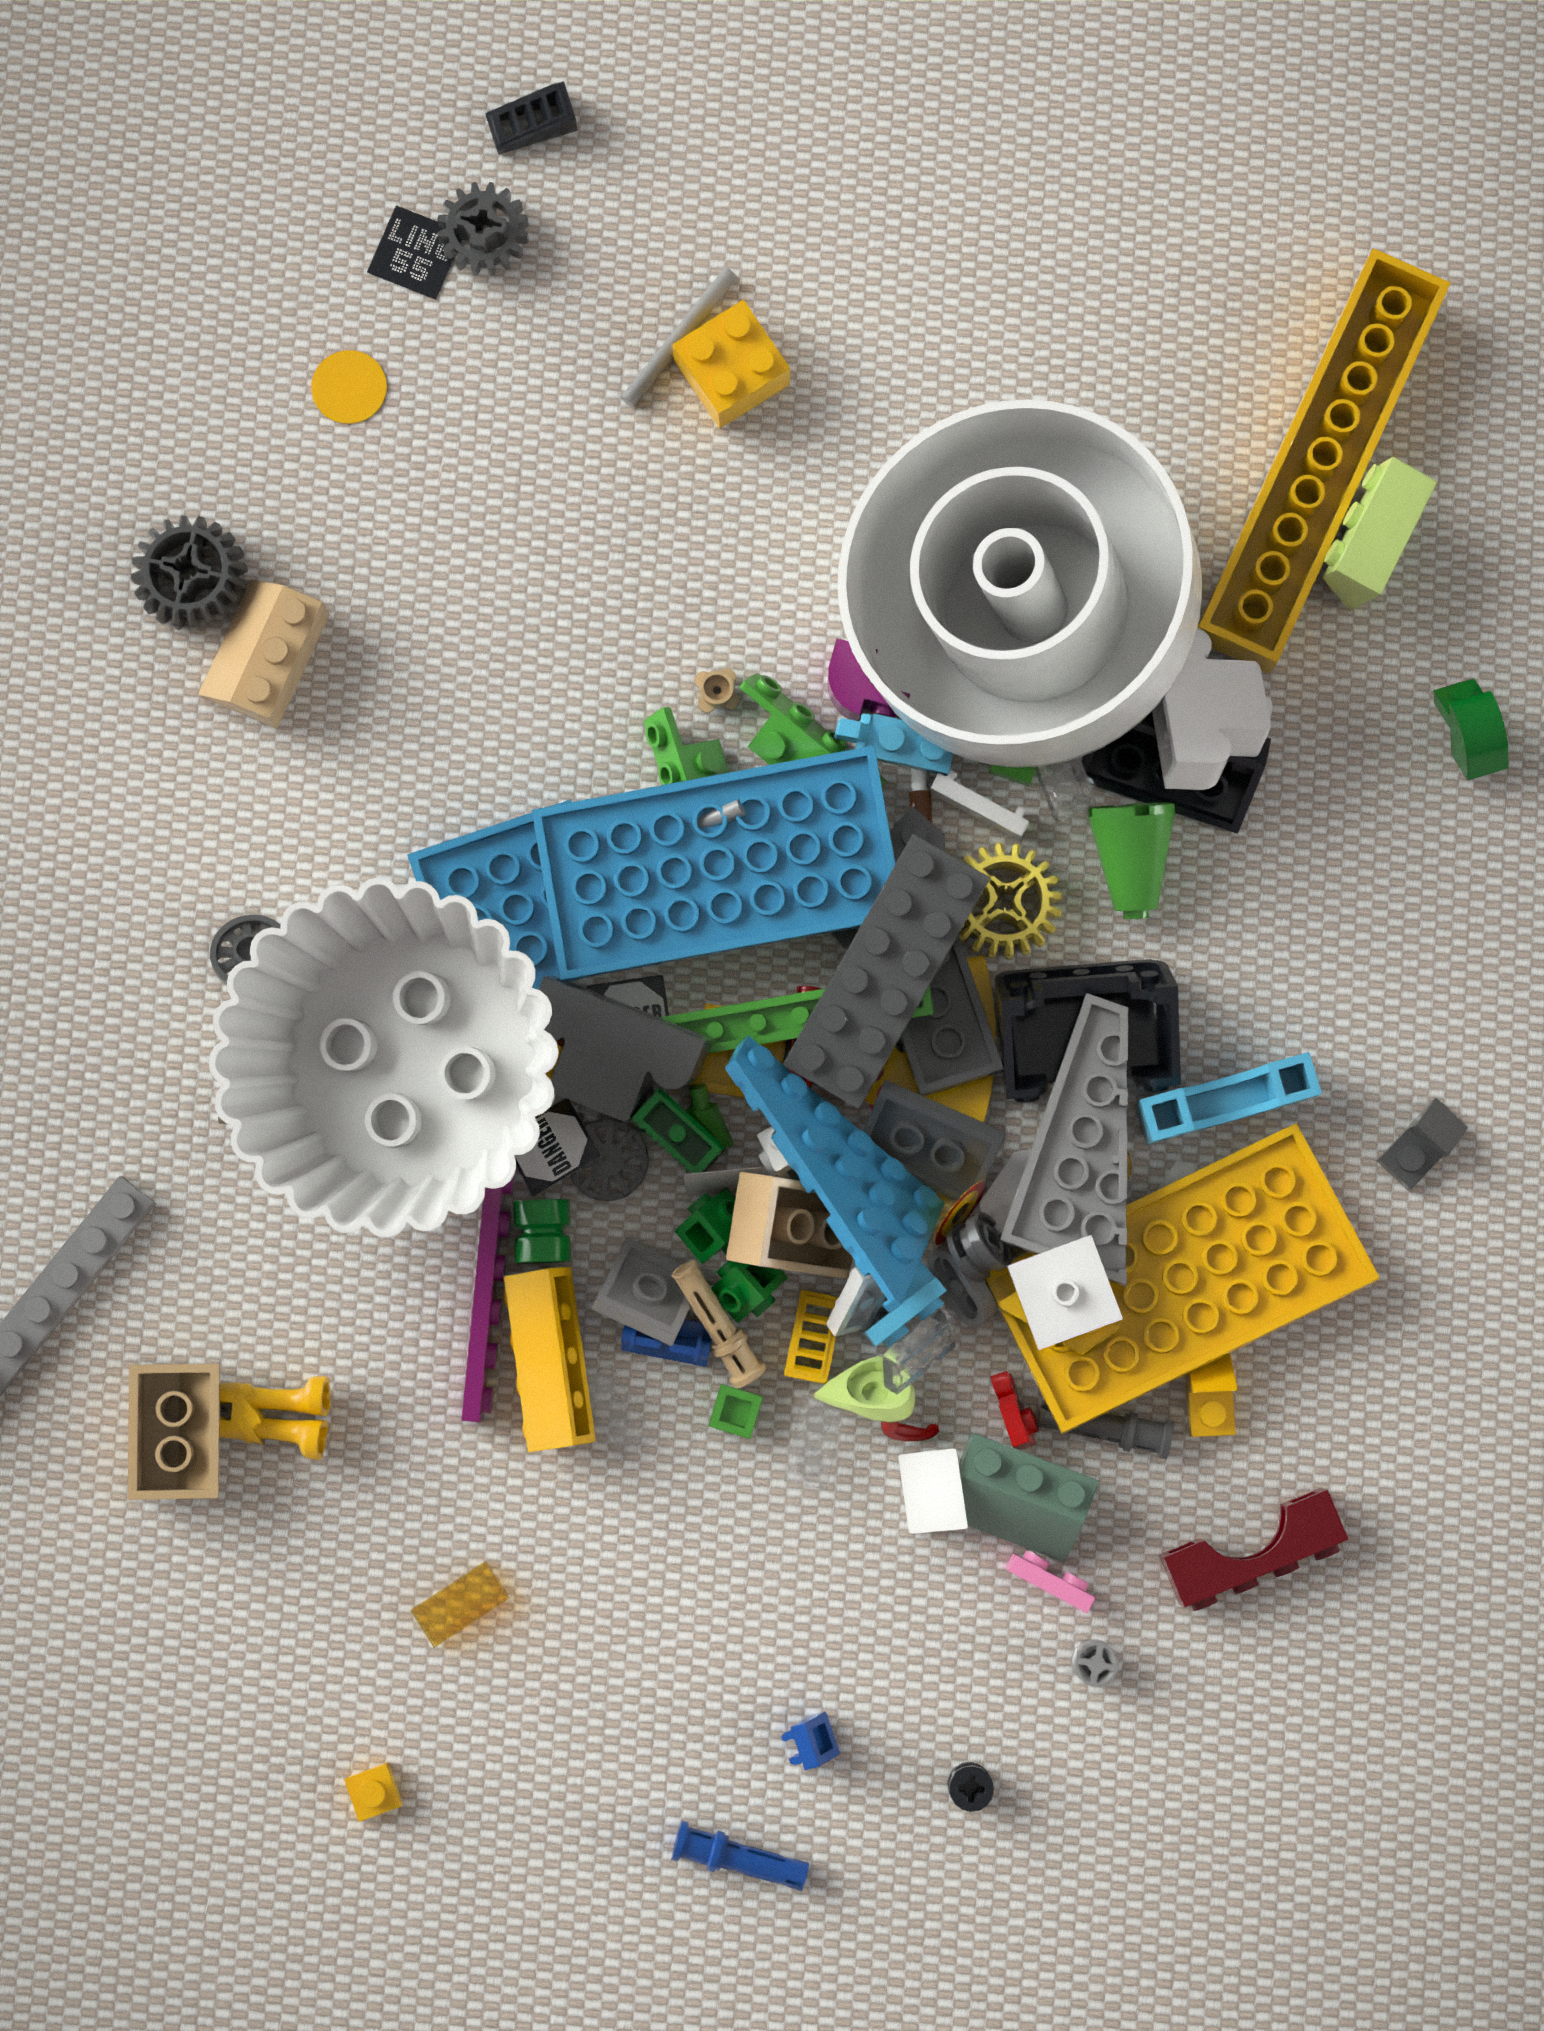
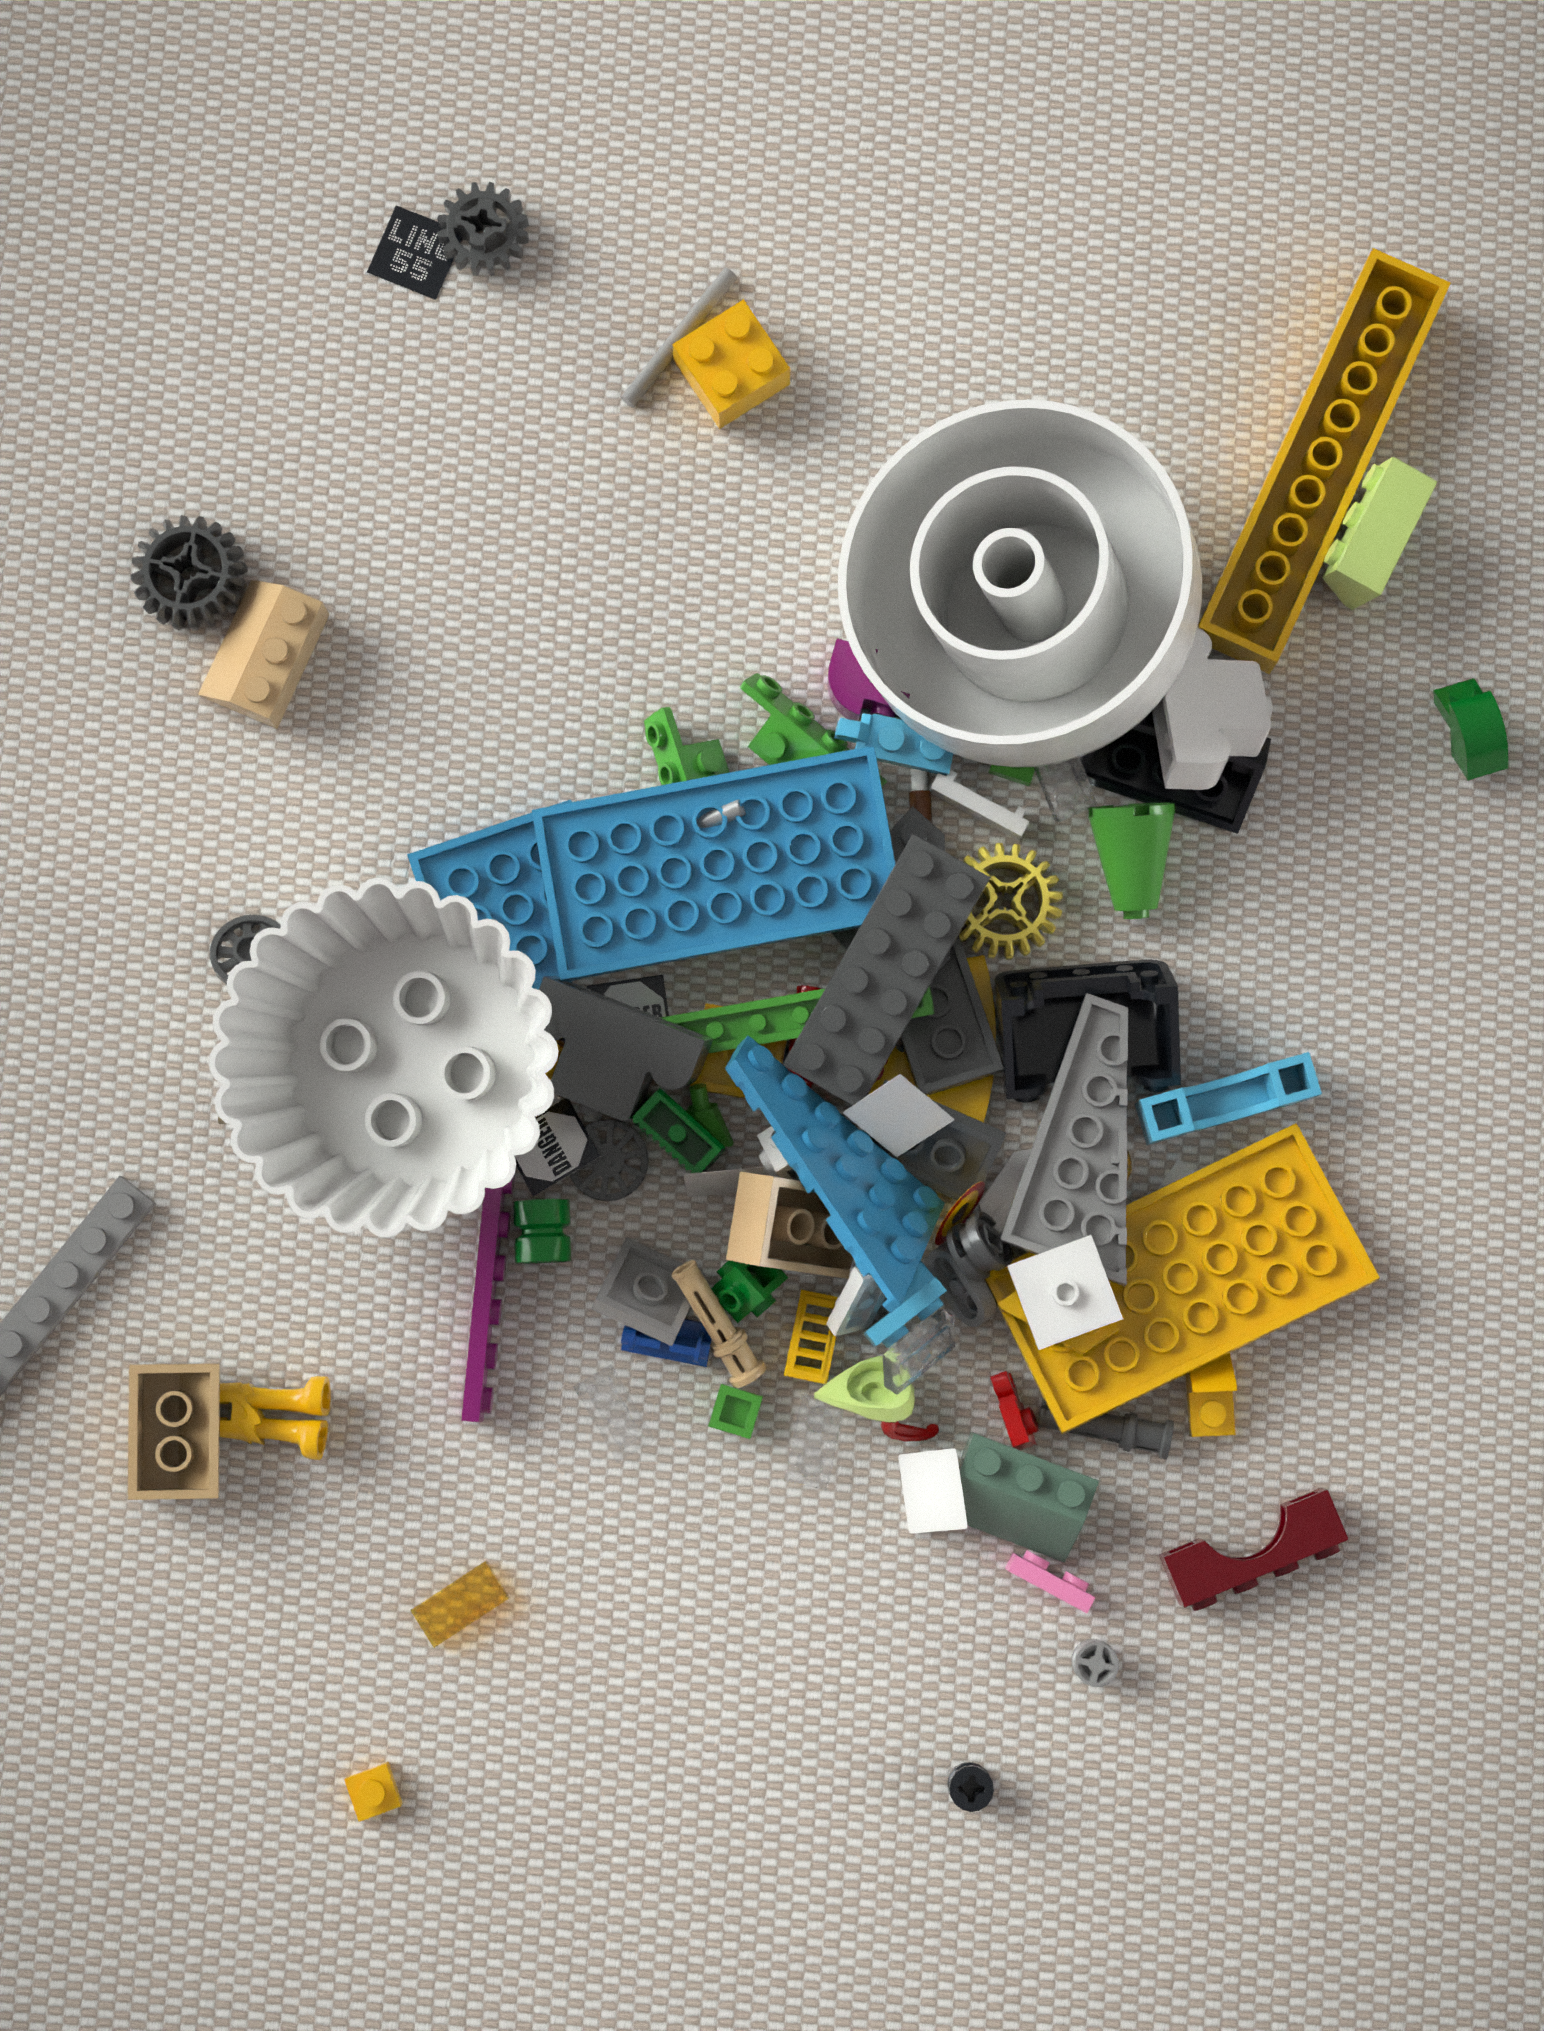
yellow sticker [311,350,387,424] -> none
black slope [485,81,578,155] -> none
yellow brick [504,1267,596,1452] -> none
blue pin [671,1820,809,1891] -> none
green brick [674,1187,736,1264] -> none
tan plate [694,668,740,713] -> none
blue tile [781,1711,840,1770] -> none
dark grey slope [1376,1098,1468,1190] -> none
none -> white sticker [842,1074,955,1157]

